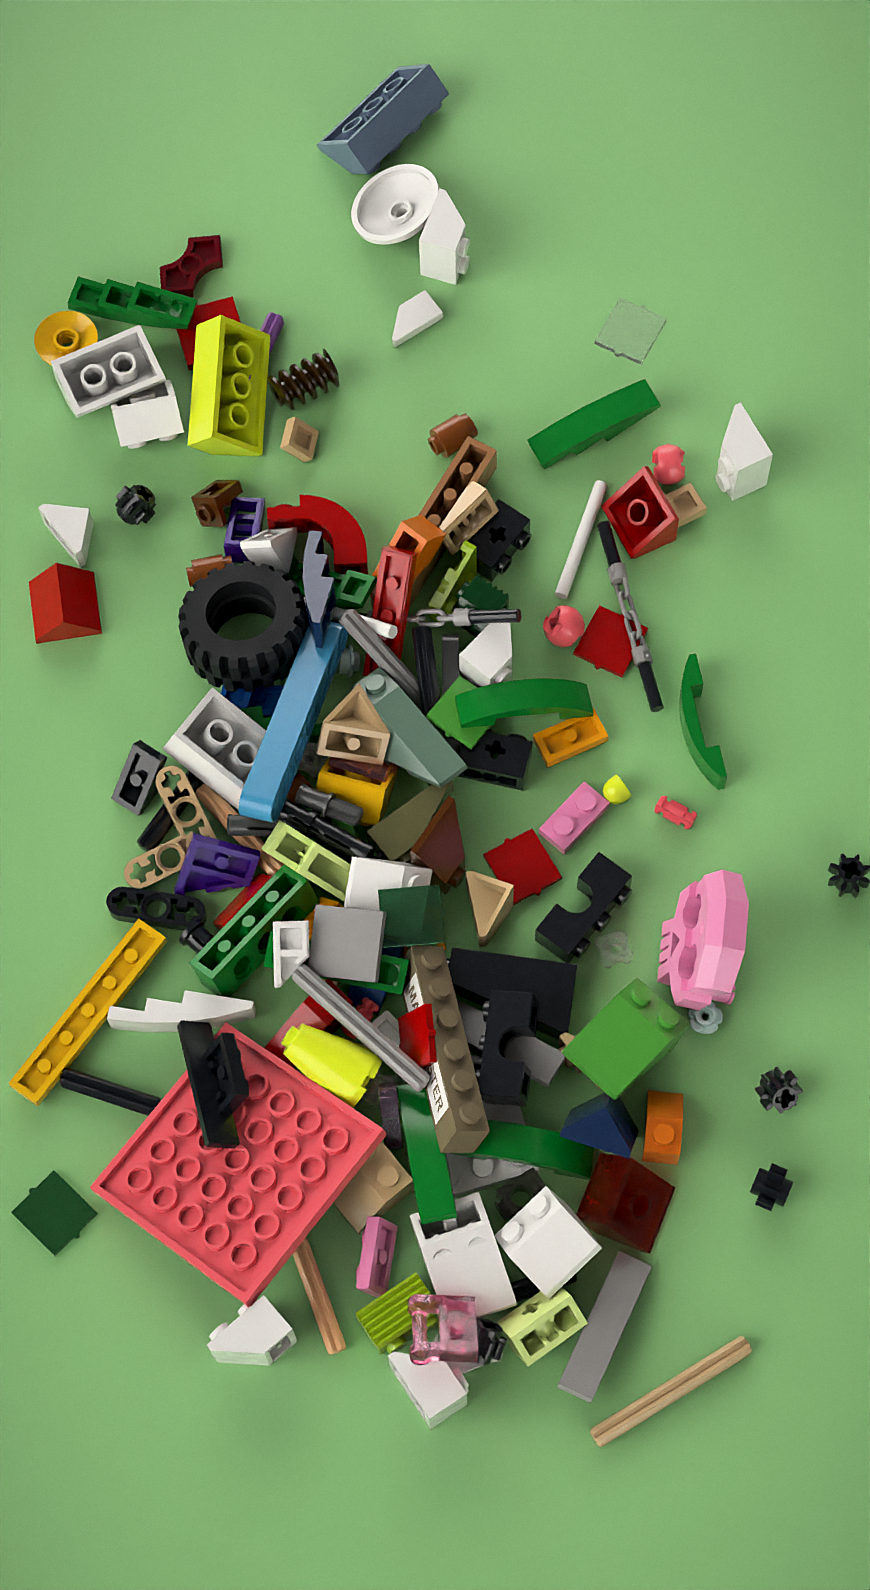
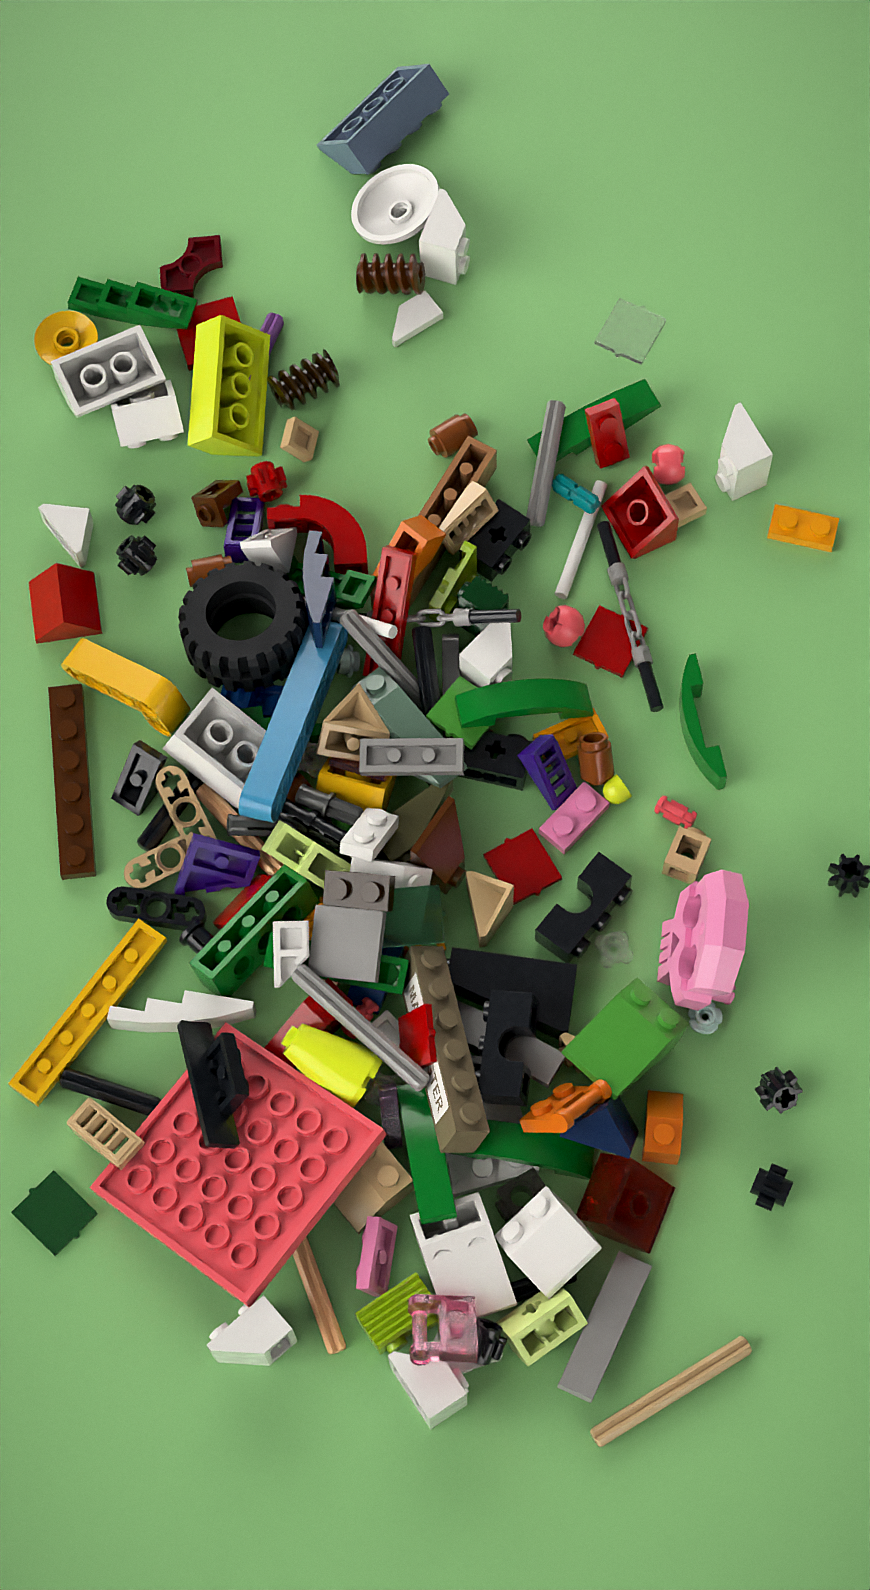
none -> reddish brown plate [48,684,96,880]
none -> yellow beam [61,638,191,737]
none -> tan slope [67,1098,146,1170]
none -> black gear [116,535,157,576]
none -> red gear [246,461,287,502]
none -> plate [323,870,396,912]
none -> white plate [340,807,399,862]
none -> reddish brown piece [356,253,425,295]
none -> light grey plate [359,738,465,776]
none -> dark purple slope [517,734,577,810]
none -> orange plate [519,1079,612,1133]
none -> light grey axle [526,400,566,527]
none -> teal piece [551,474,601,514]
none -> dark orange brick [577,732,615,785]
none -> red plate [584,398,630,469]
none -> tan brick [662,826,711,884]
none -> light orange plate [767,504,839,552]

